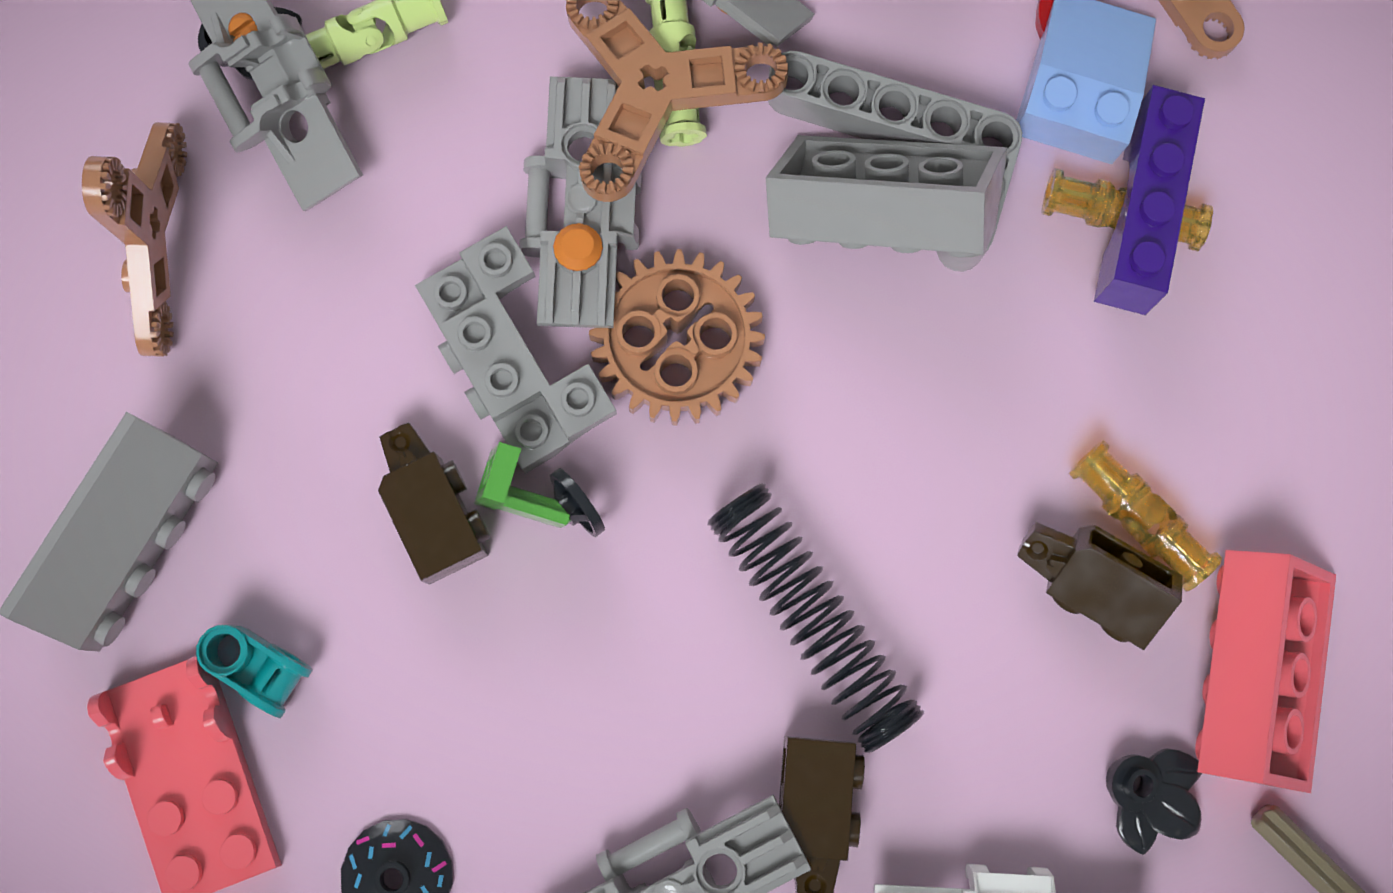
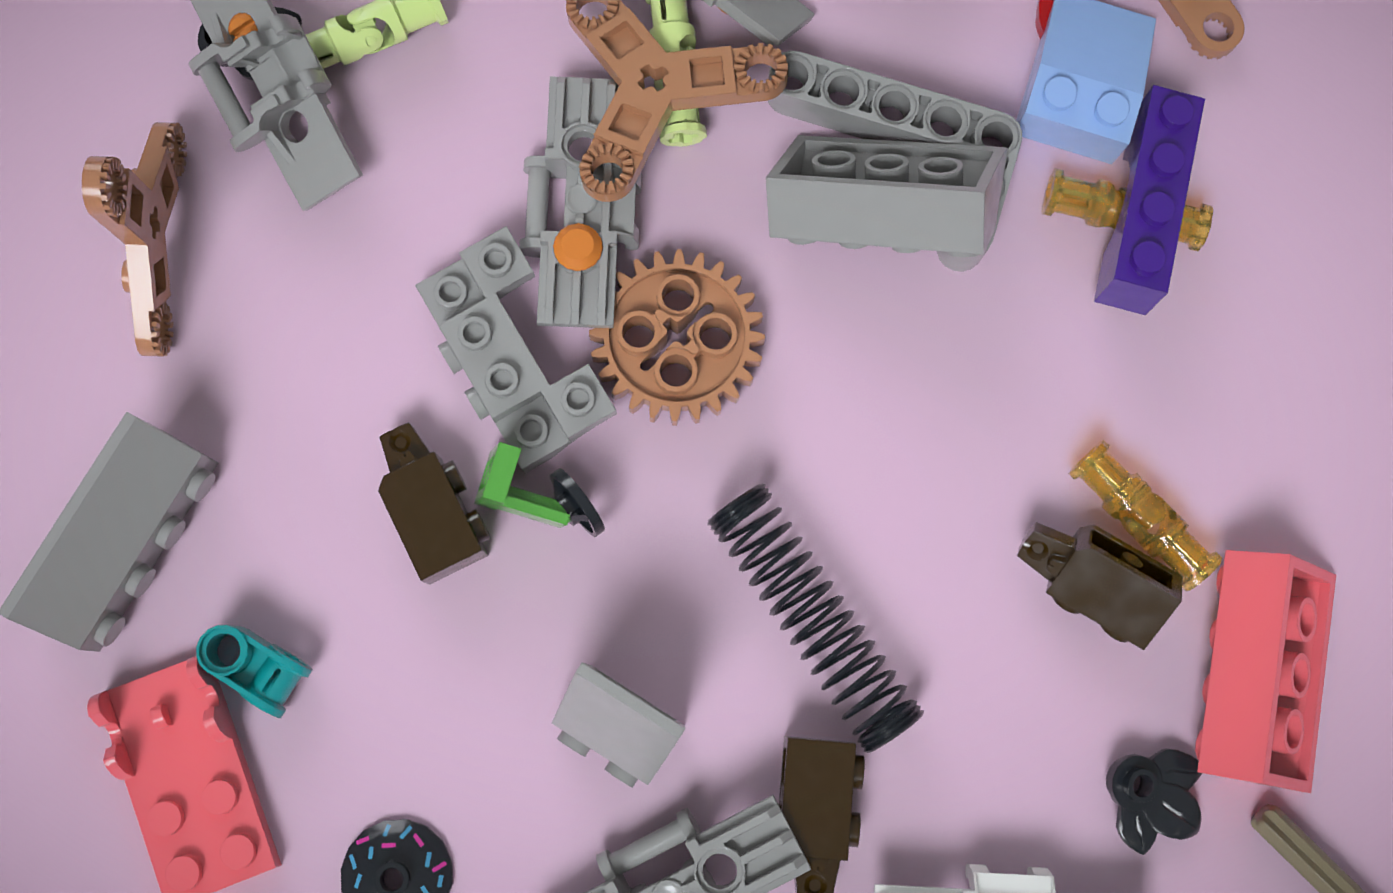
none -> light grey slope [552,662,686,788]

